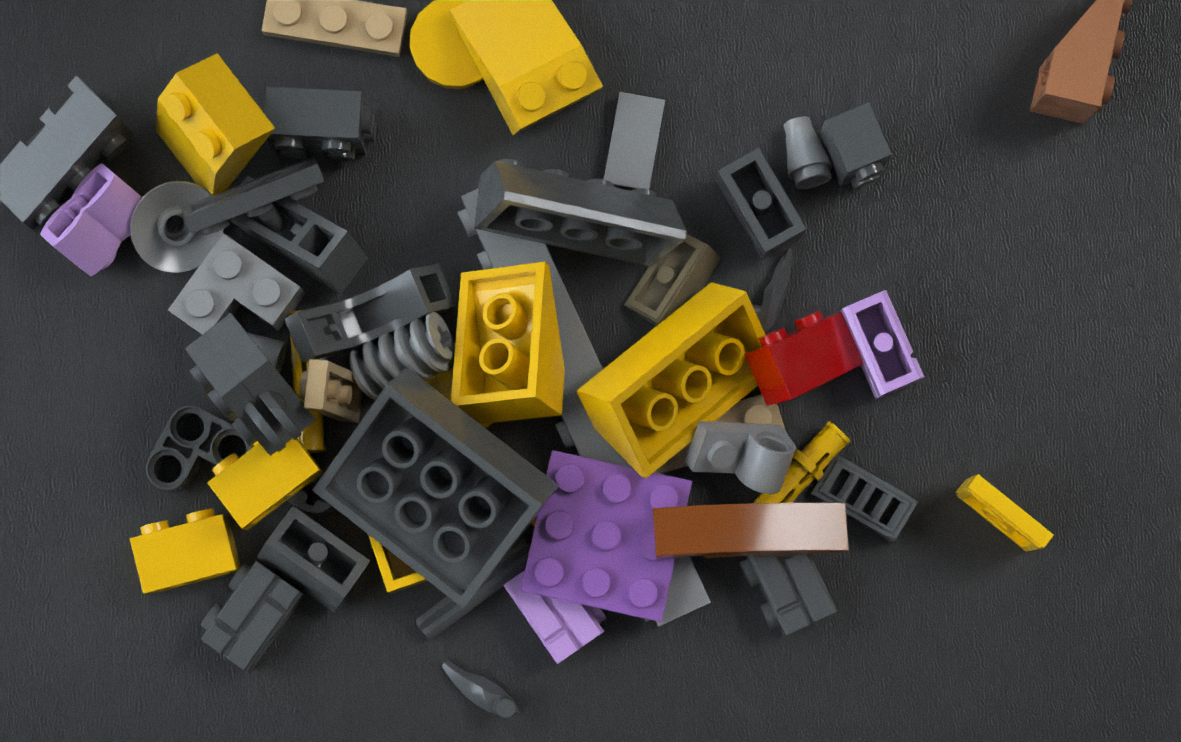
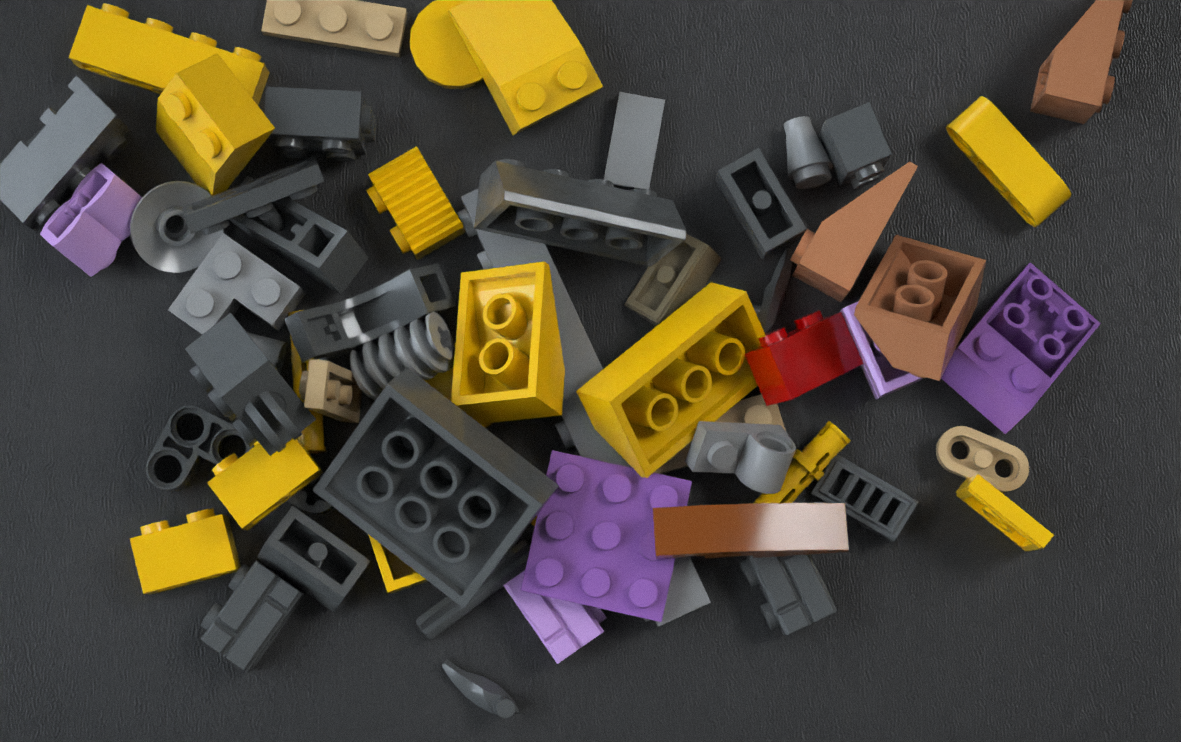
none -> yellow brick [69,3,269,105]
none -> yellow brick [366,146,465,260]
none -> nougat slope [790,162,918,302]
none -> nougat slope [854,235,986,381]
none -> tan plate [936,426,1029,492]
none -> medium lavender slope [941,263,1101,434]
none -> yellow beam [946,96,1072,227]

